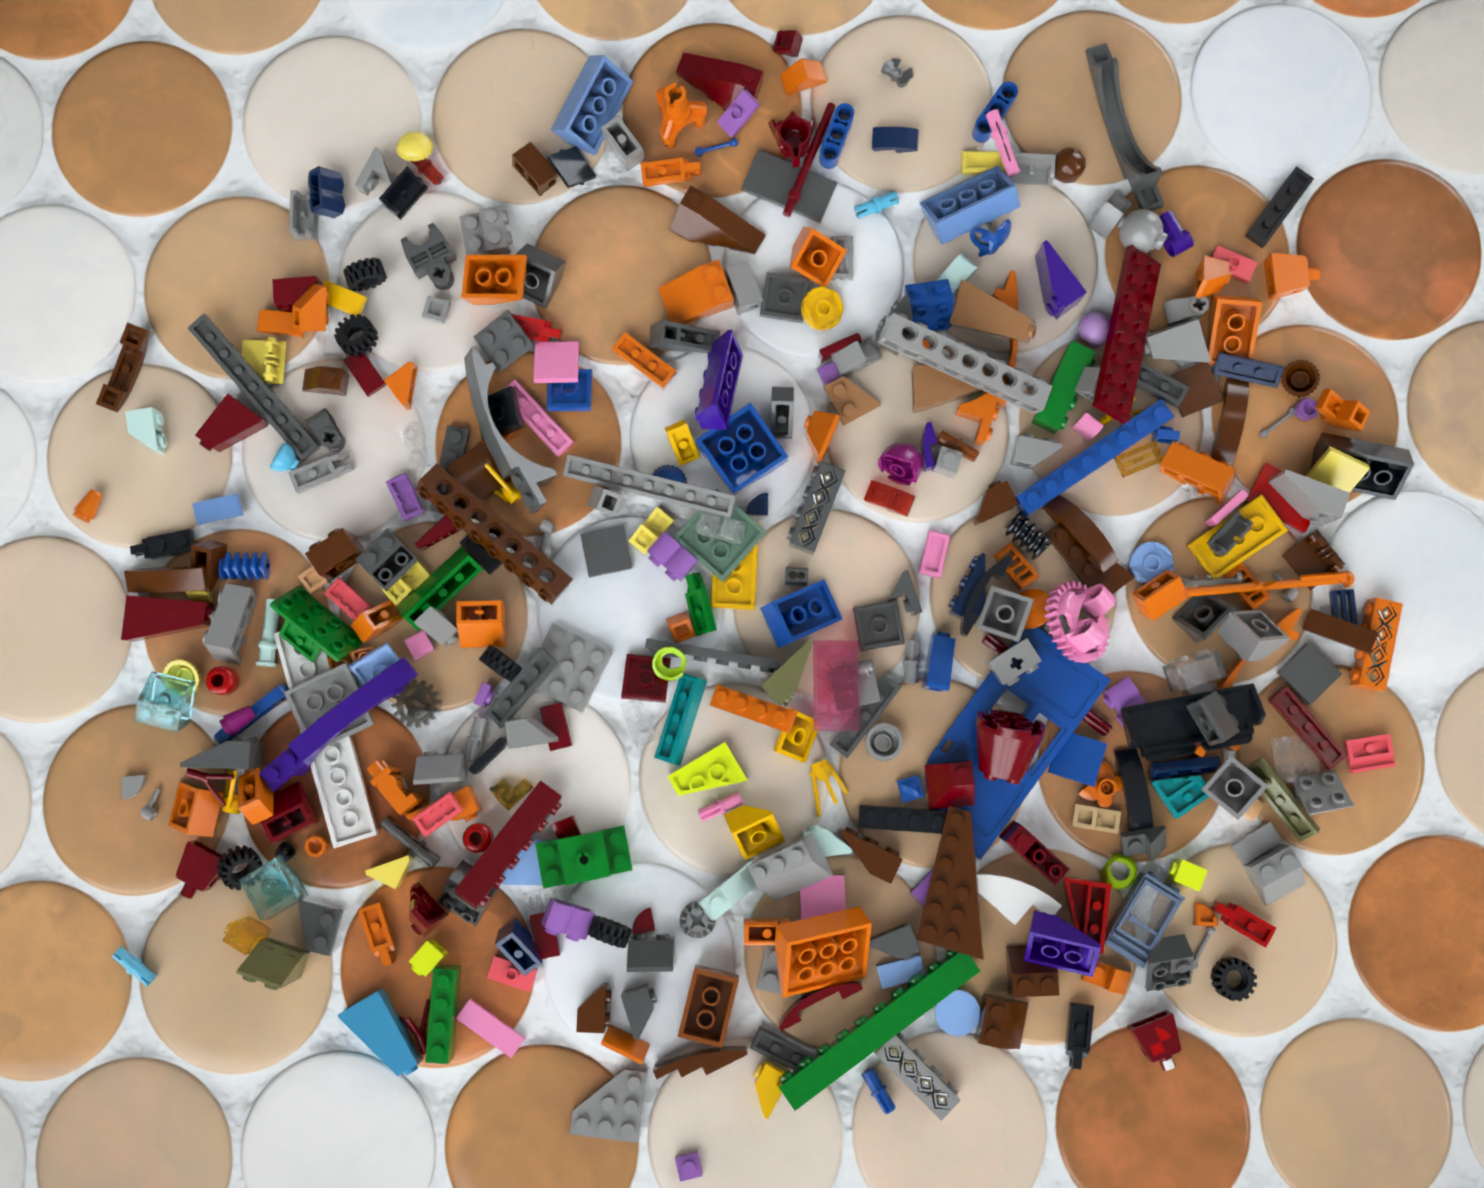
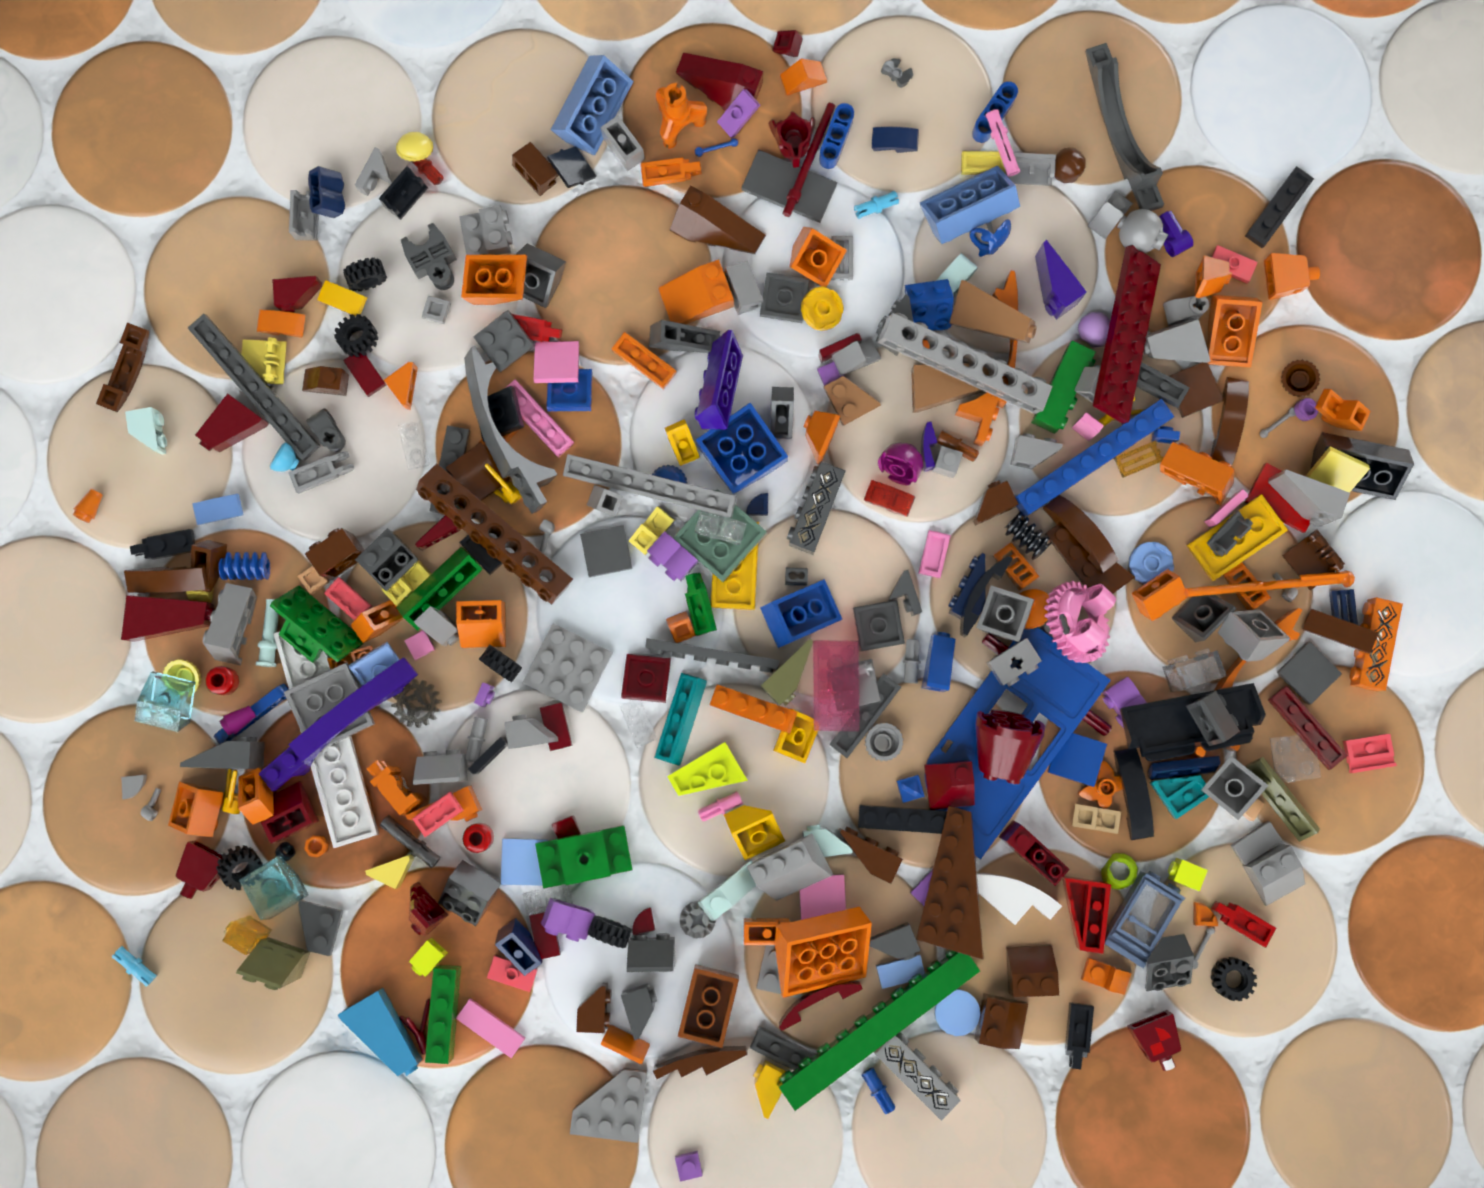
dark red plant [185,768,235,807] -> none
orange slope [292,284,329,331] -> none
orange hinge [358,901,396,967] -> none
medium lavender plate [386,472,425,522] -> none
dark red brick [454,780,562,910] -> none
dark grey plate [485,647,559,728] -> none
clear yellow piece [489,778,534,811] -> none
lime piece [652,646,686,681] -> none
yellow plant [809,759,849,817] -> none
dark purple slope [1024,911,1101,977] -> none
dark grey slope [1120,826,1167,862] -> none
light grey piece [1180,572,1242,588] -> none
dark blue tile [1212,351,1284,388] -> none
light grey hinge [1291,769,1354,815] -> none

